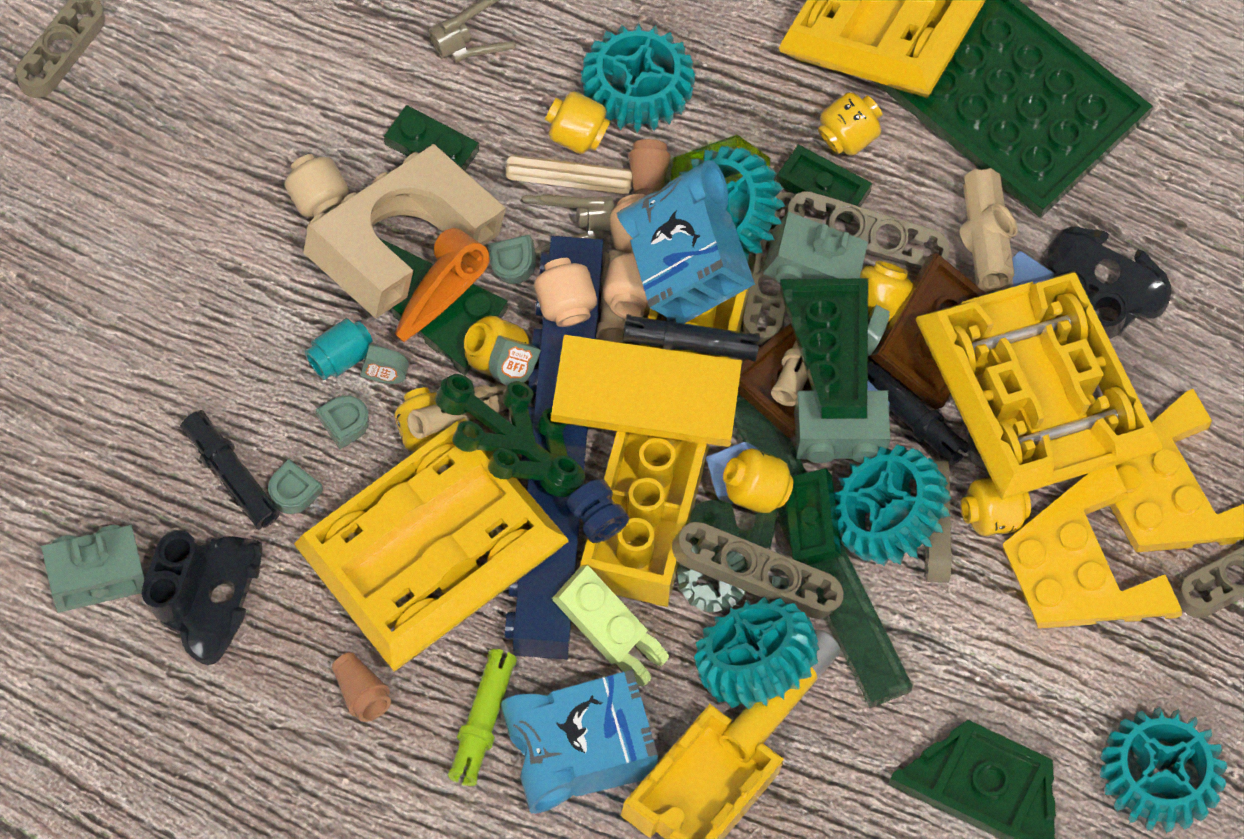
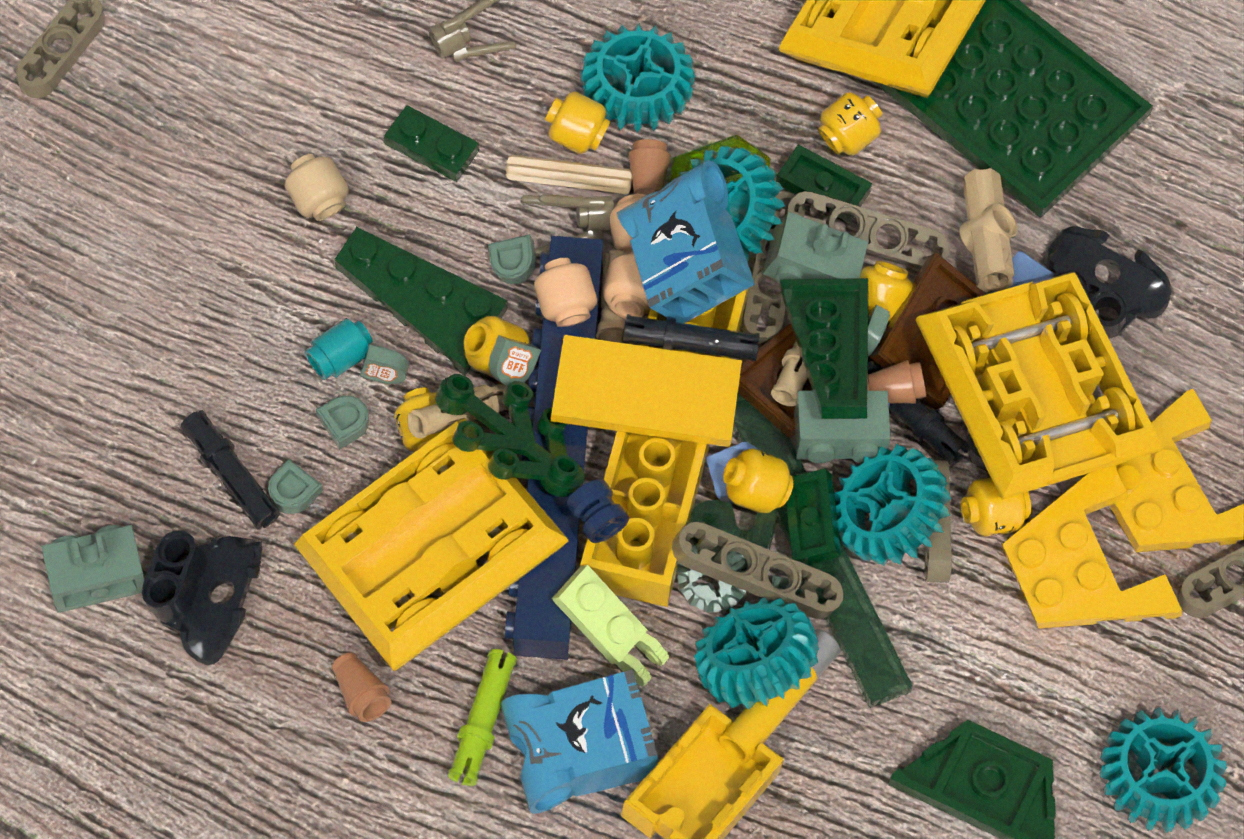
tan arch [303,144,506,319] -> none
orange piece [394,228,489,342] -> none
none -> nougat cone [868,360,926,404]

